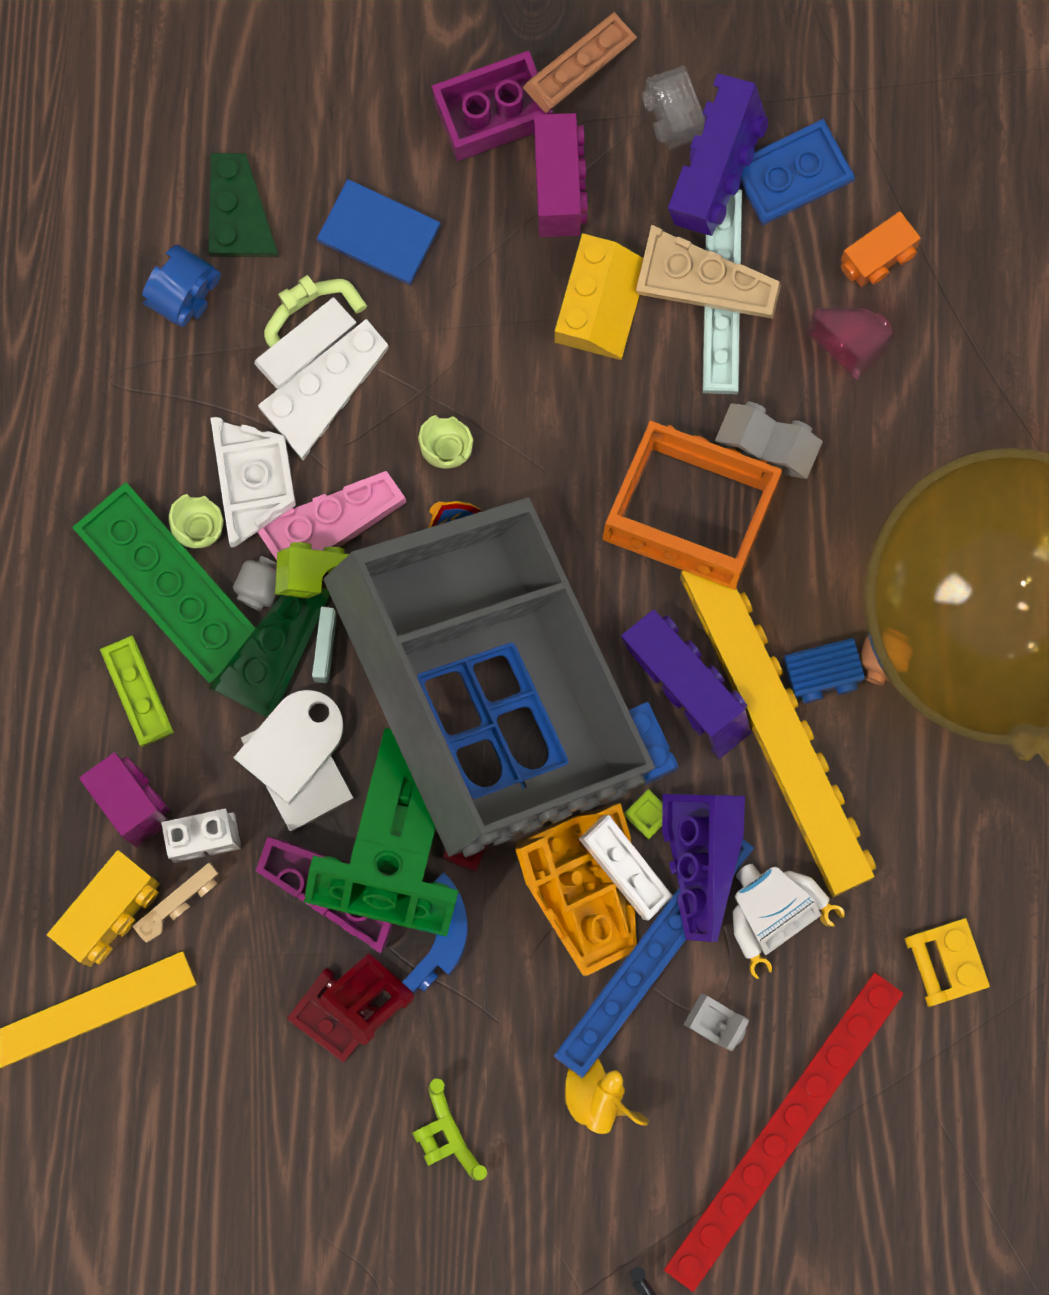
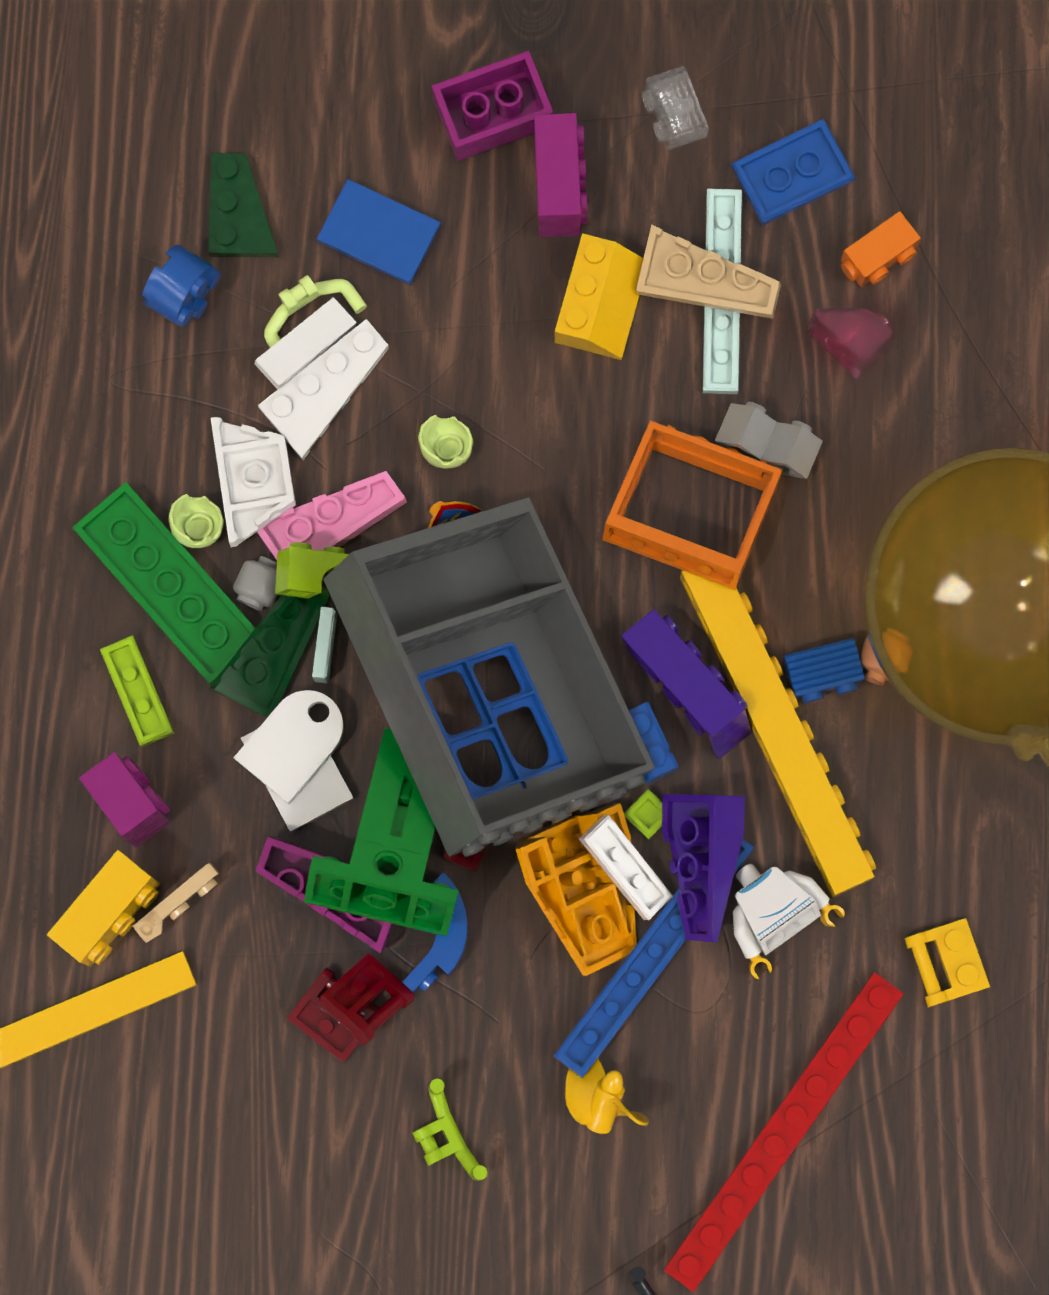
white hips [161,809,242,863] -> none
nougat tile [523,12,637,113] -> none
dark purple wedge [668,73,768,236] -> none
light grey bracket [684,993,749,1051] -> none

